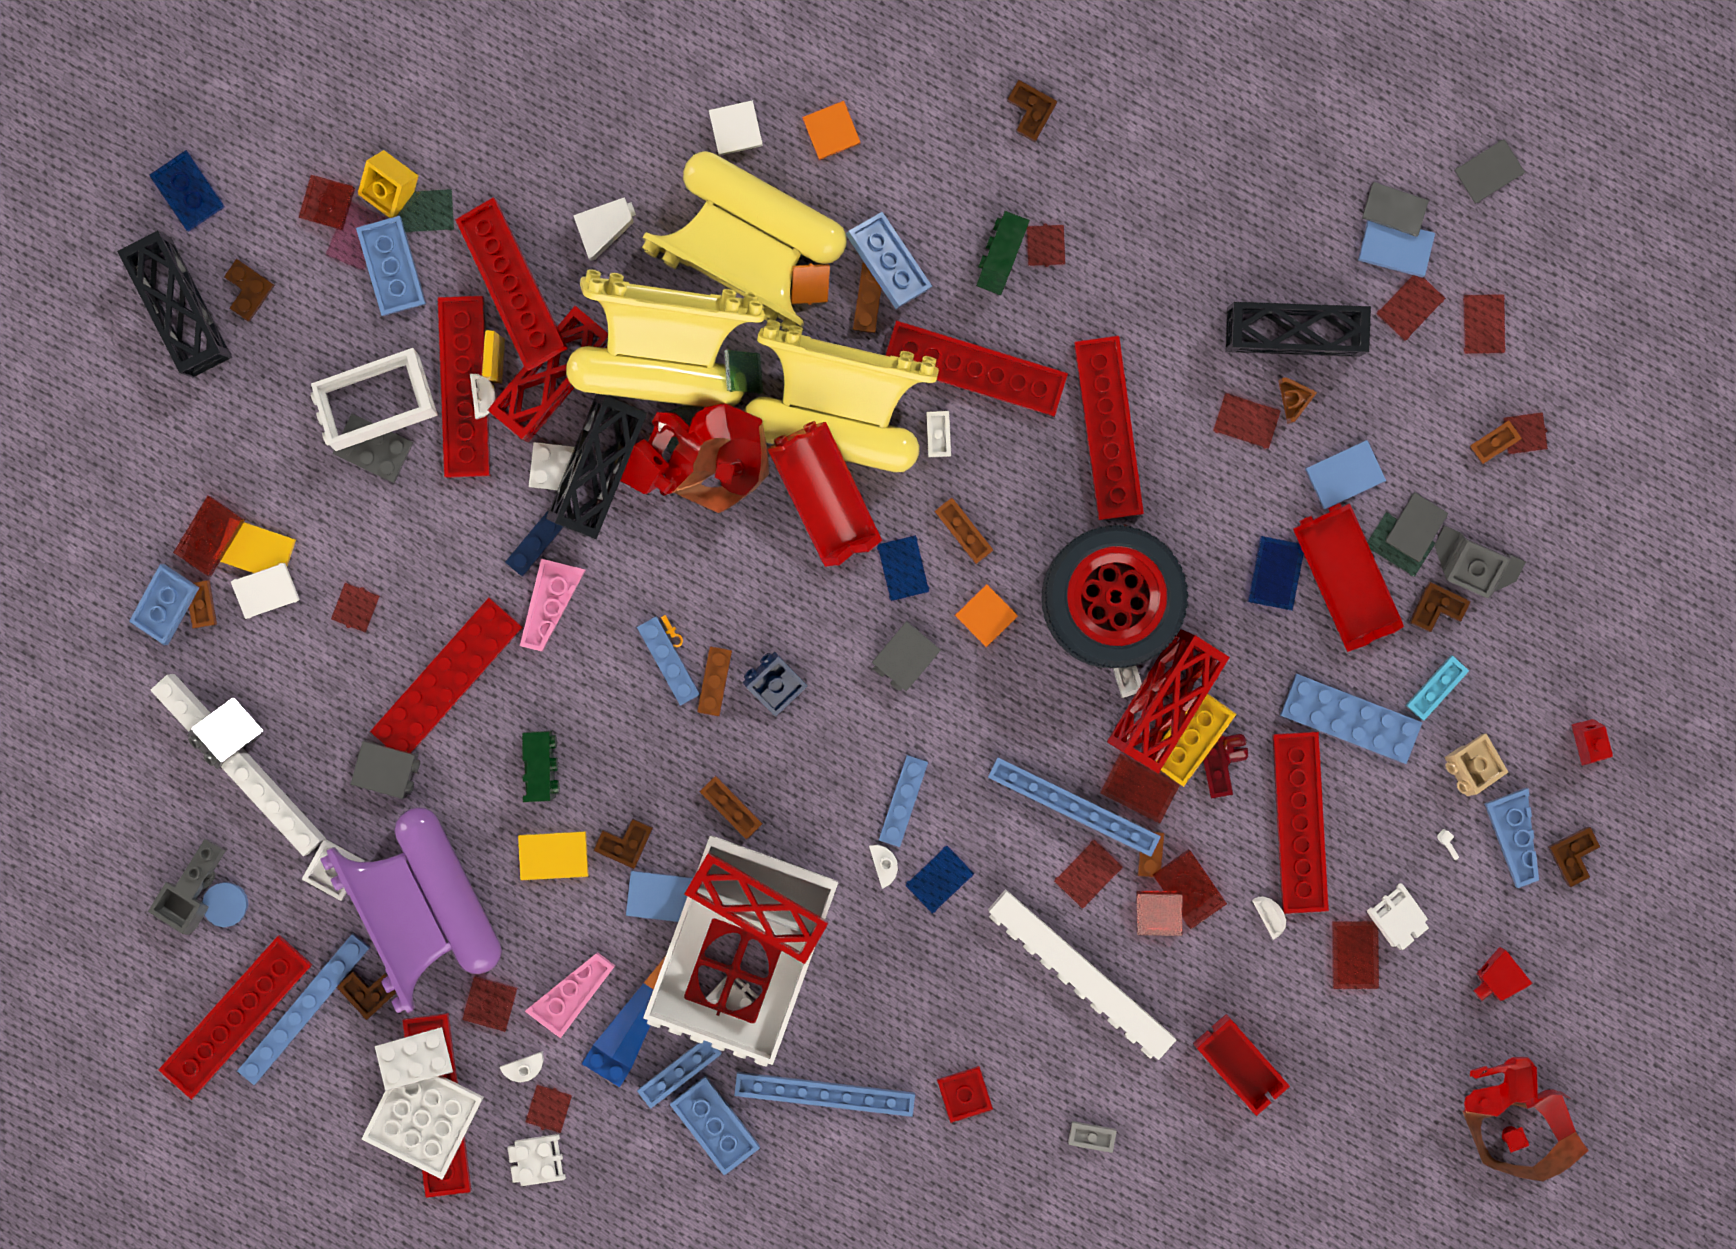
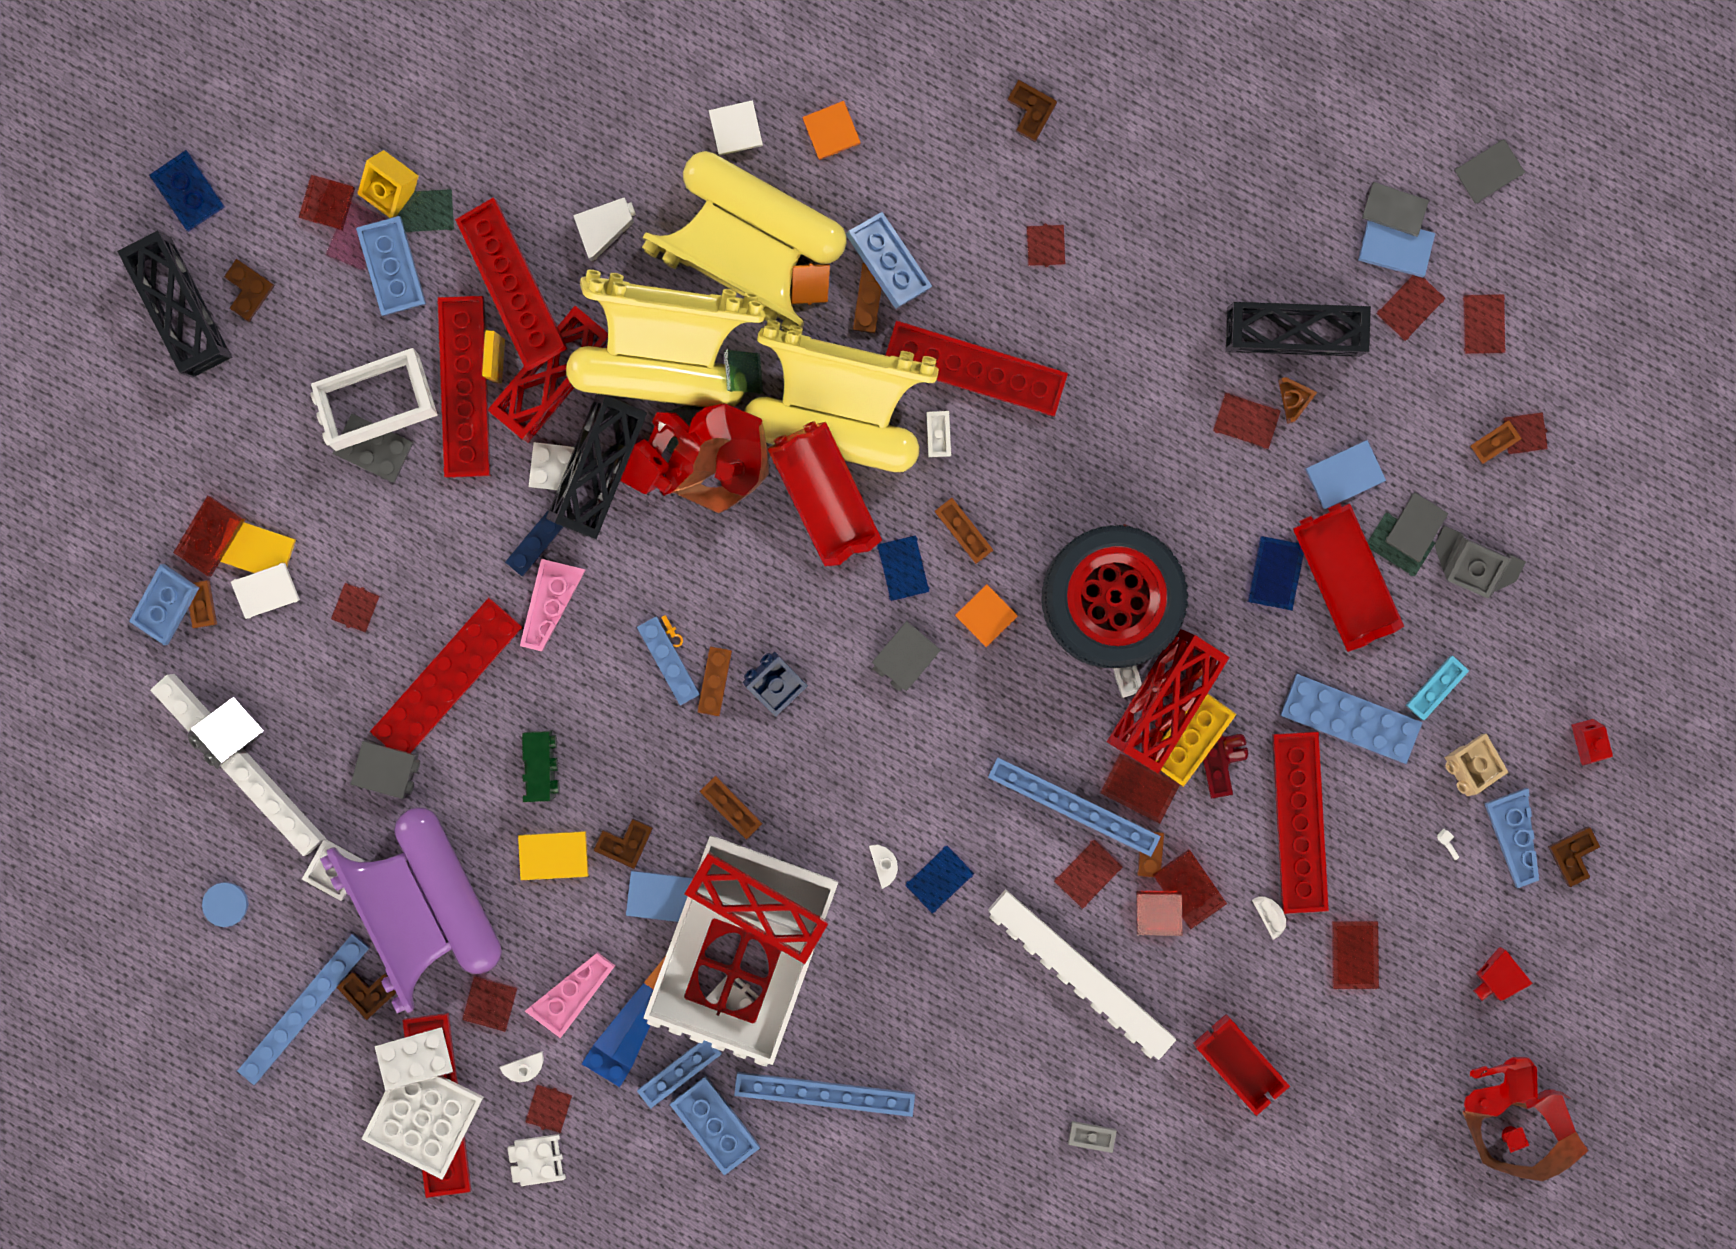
dark grey plate [148,839,226,935] -> none
red plate [158,935,313,1100] -> none
white plate [470,374,496,419] -> none
medium blue plate [879,755,928,847] -> none
red tile [937,1066,993,1123] -> none
dark green wedge [976,211,1030,295] -> none
red plate [1074,336,1144,520] -> none
white plate [1367,883,1429,950] -> none
reddish brown plate [1409,582,1471,632] -> none

